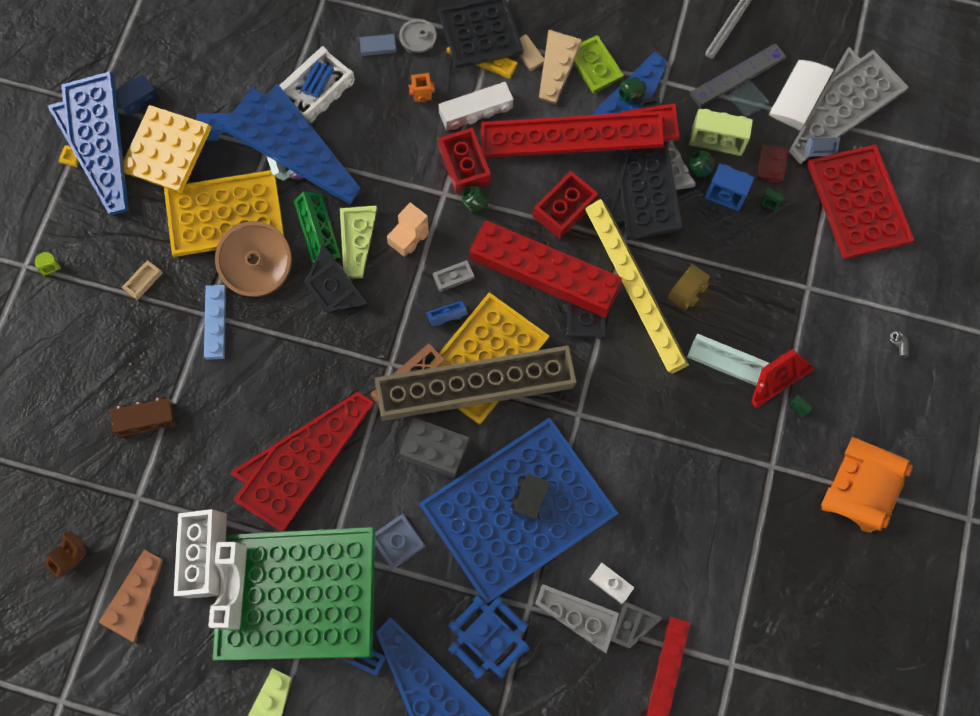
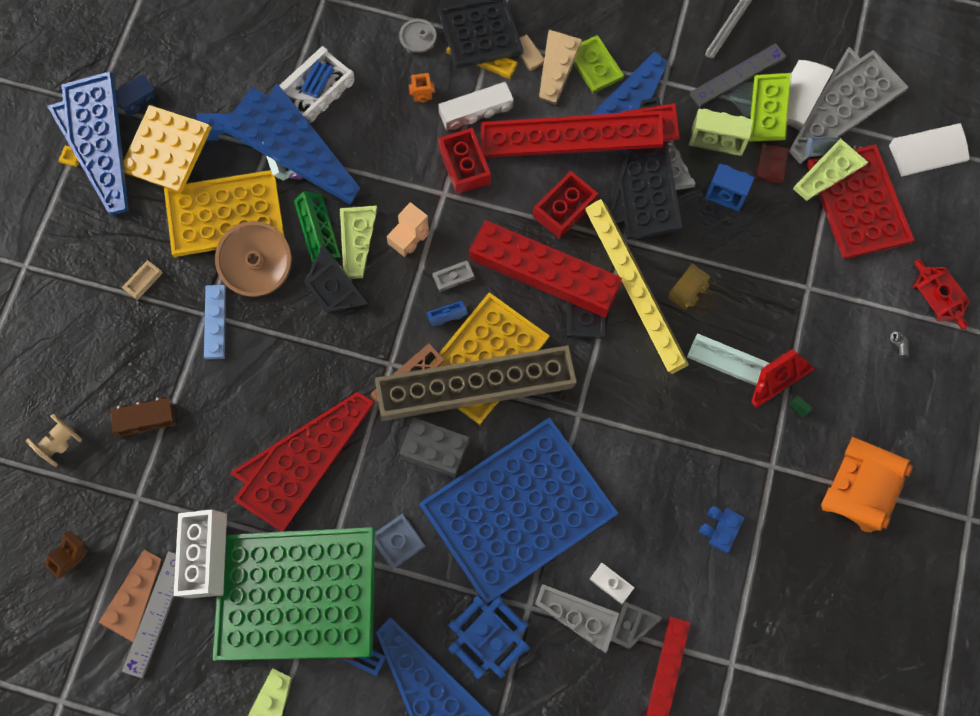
lime brick [35,252,61,276] -> none
white arch [209,542,247,630] -> none
sand blue tile [359,34,396,56] -> none
dark green head [462,186,489,214] -> none
pearl dark grey brick [510,473,550,523] -> none
dark green head [619,77,647,104] -> none
dark green head [688,150,716,178] -> none
dark green brick [760,187,785,211] -> none
none -> tan hose [26,414,82,467]
none -> light grey tile [122,552,176,678]
none -> blue plate [699,506,745,554]
none -> lime plate [749,73,792,141]
none -> yellowish green wing [793,139,868,201]
none -> white slope [889,123,969,177]
none -> red plate [912,259,970,330]

